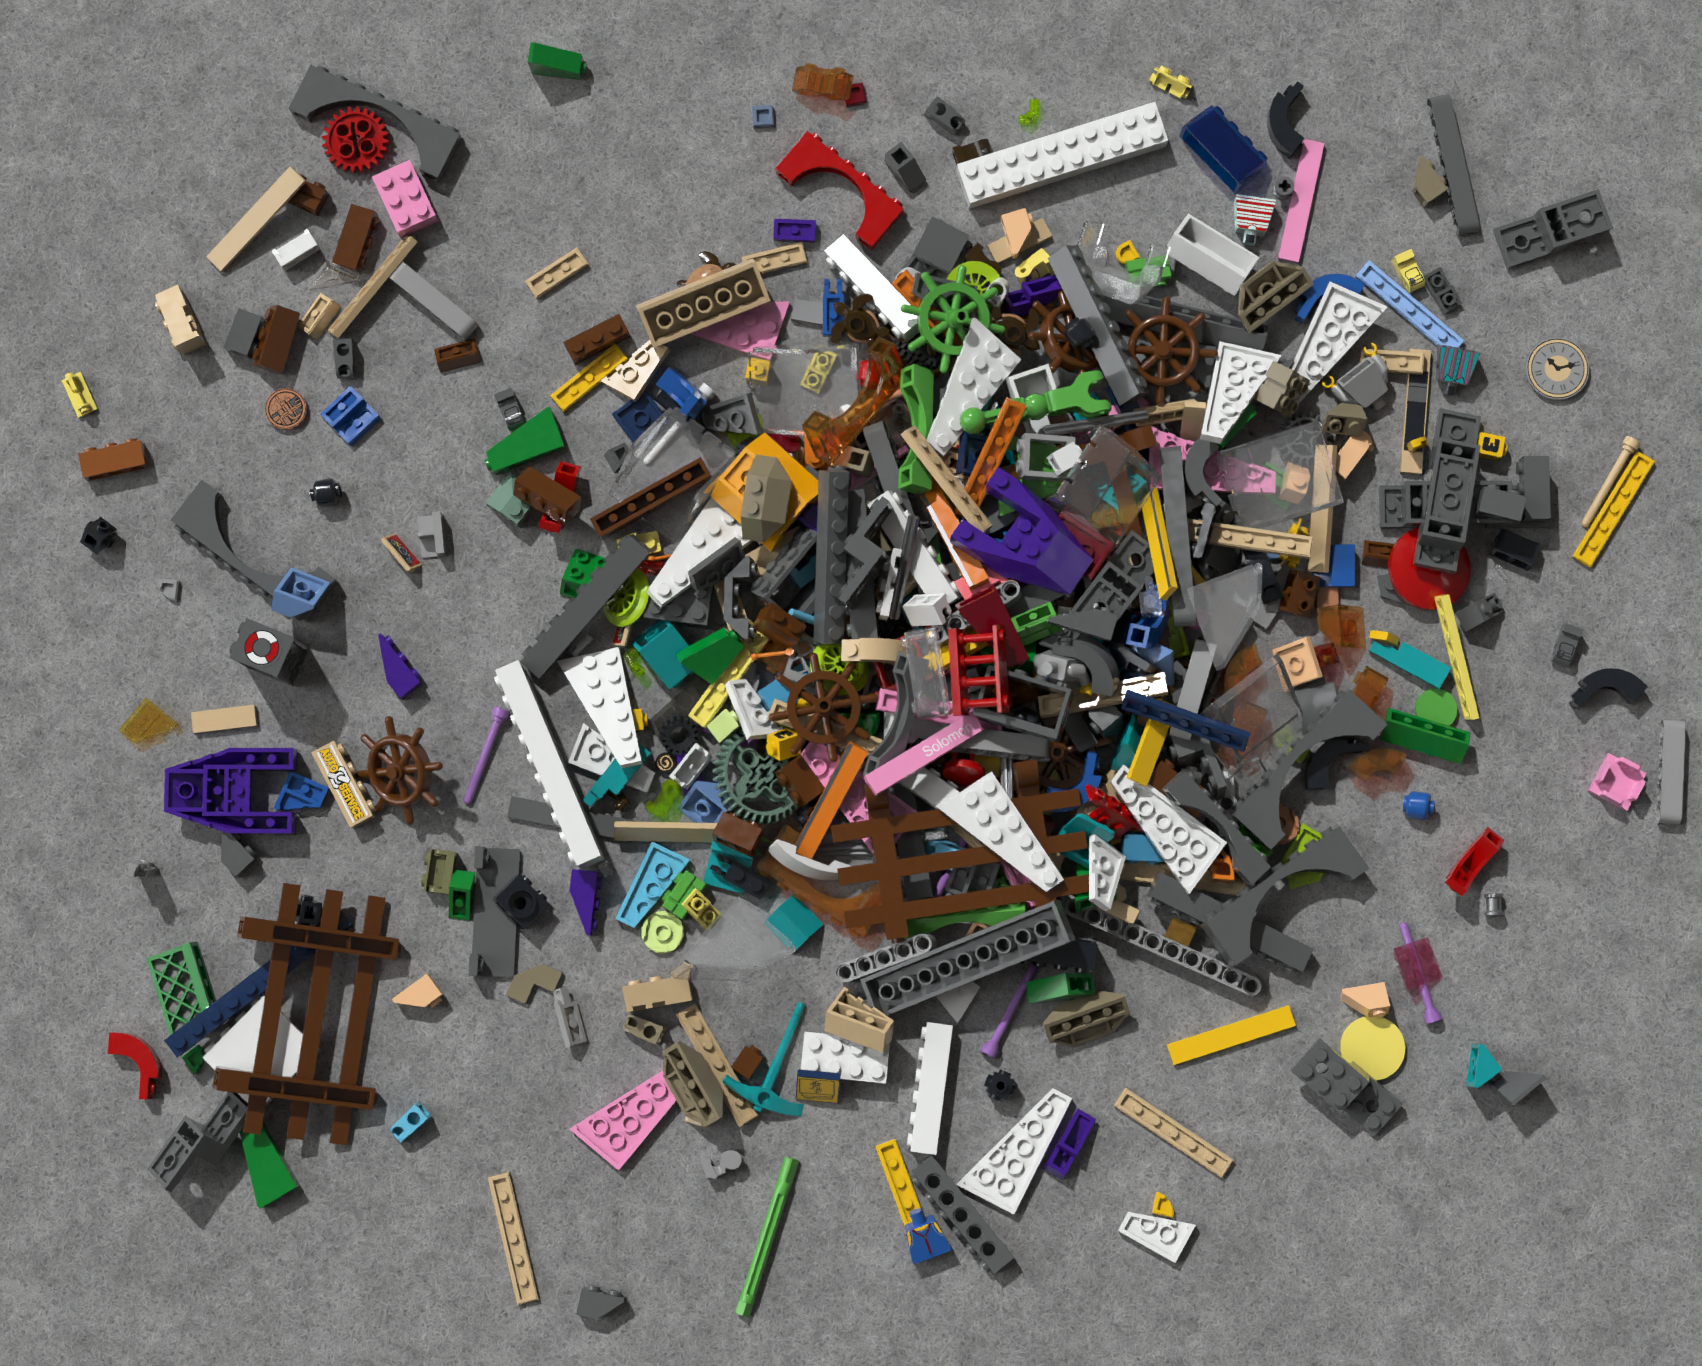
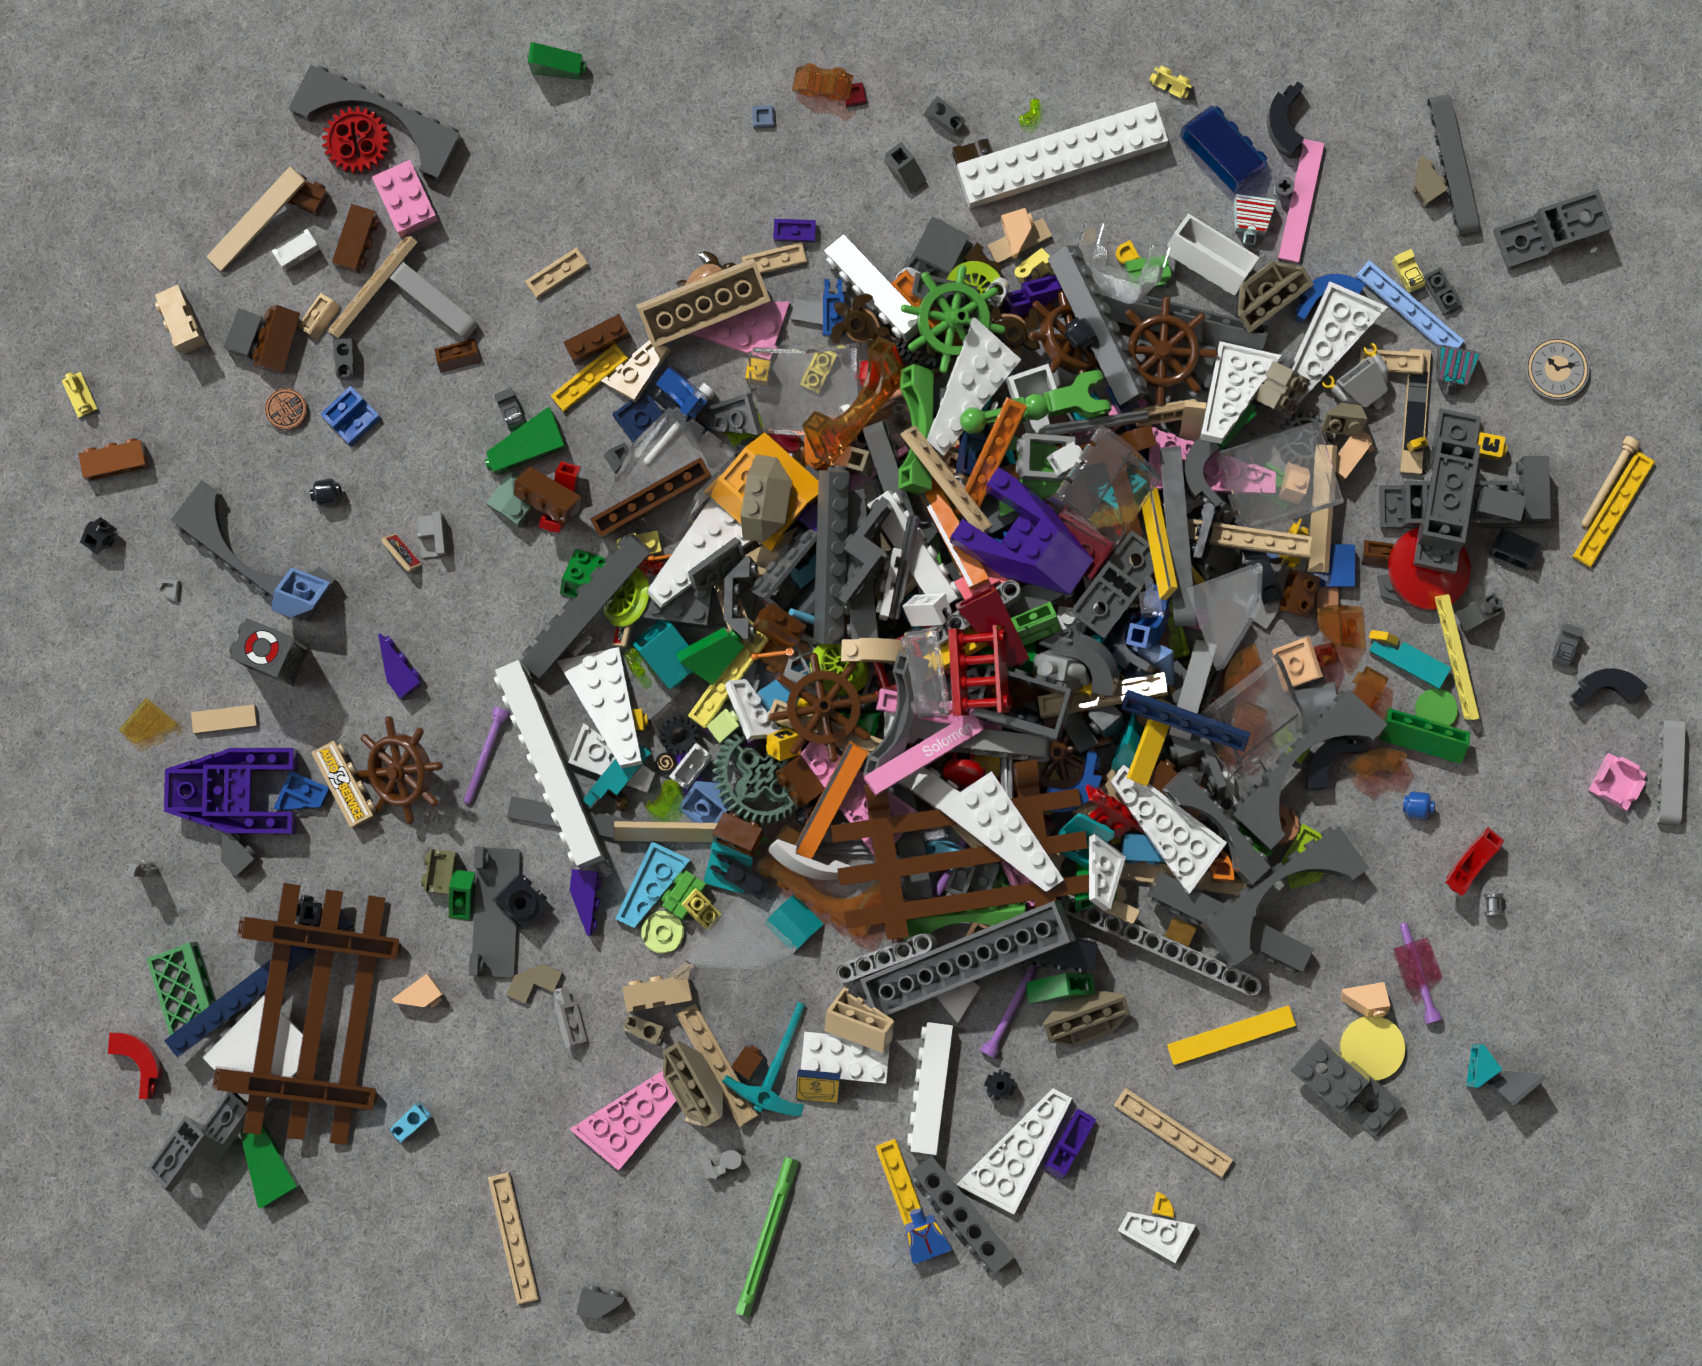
green tile [181,1044,204,1074] -> none
clear tile [307,260,361,291] -> none
red arch [775,131,904,251] -> none
dark grey slope [1046,607,1118,642] -> none

